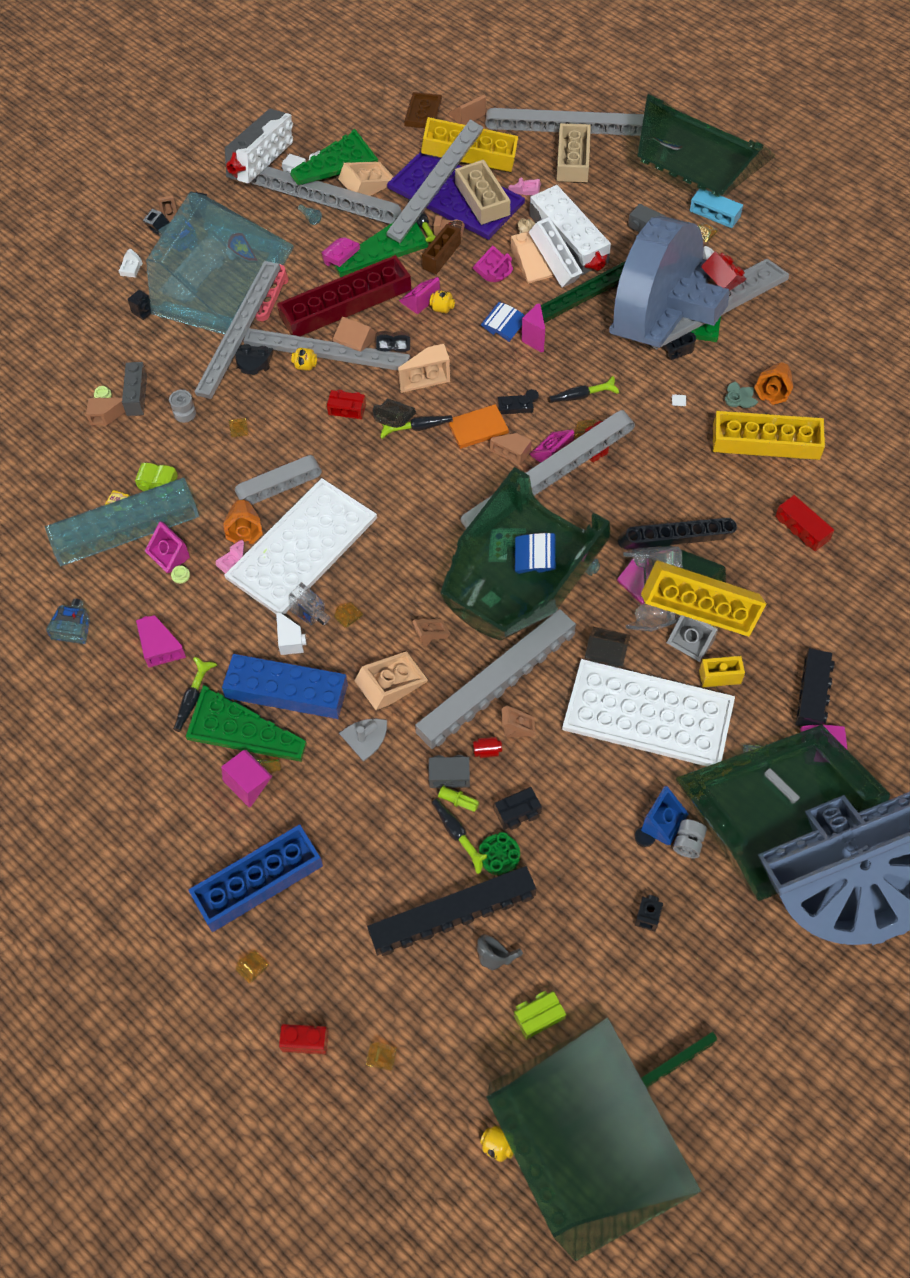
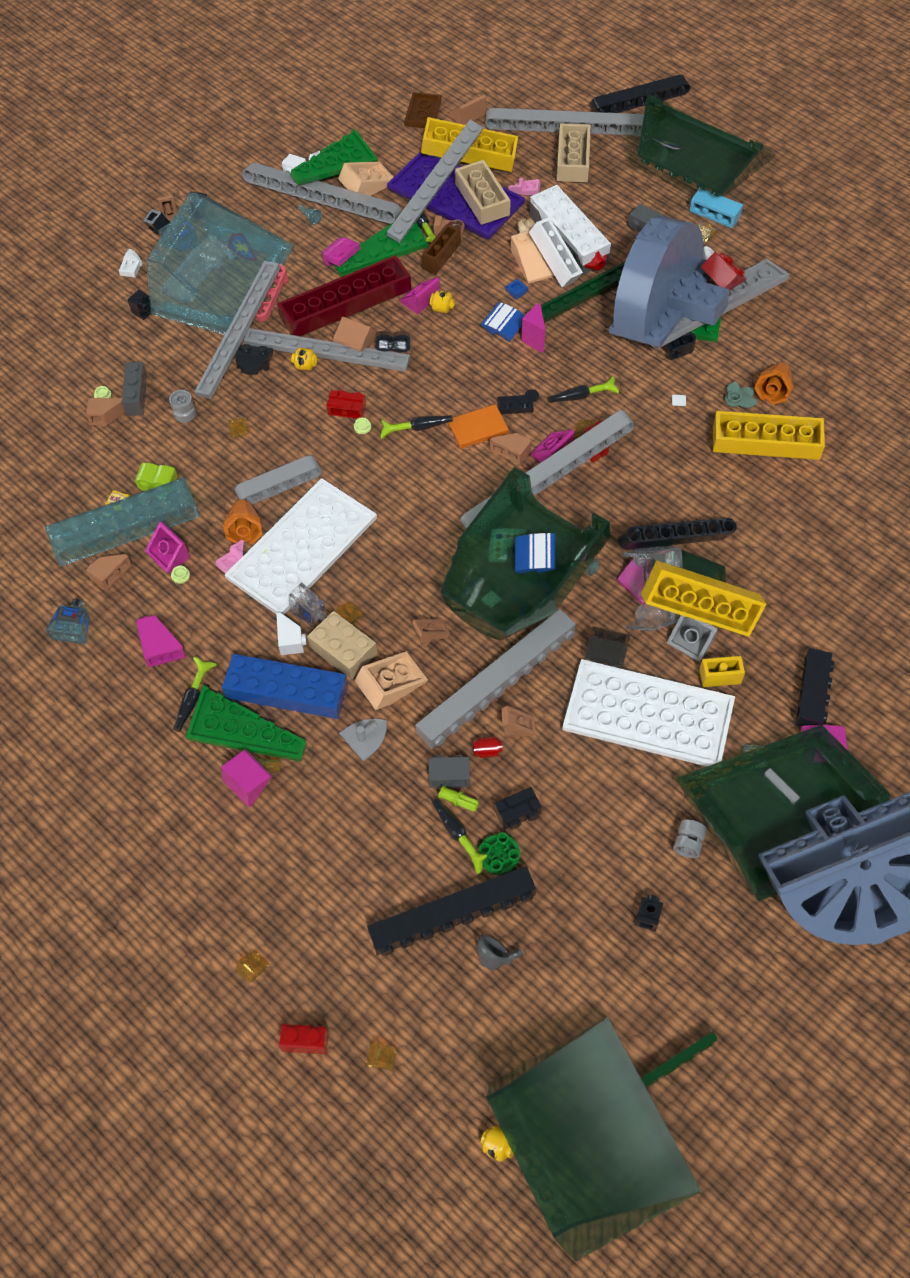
blue brick [188,824,323,933] -> none
white piece [225,109,293,184] -> none
clear smoke slope [373,398,416,428] -> none
light nougat slope [398,344,450,393] -> none
dark pink slope [473,245,513,282] -> none
lime brick [514,991,566,1040] -> none
black piece [635,827,655,847] -> none
blue slope [641,786,688,845] -> none
red brick [775,495,834,551] -> none
none -> nougat slope [86,554,132,591]
none -> tan brick [307,611,378,680]
none -> yellowish green plate [354,417,371,434]
none -> blue tile [505,279,528,299]
none -> black beam [590,75,690,113]

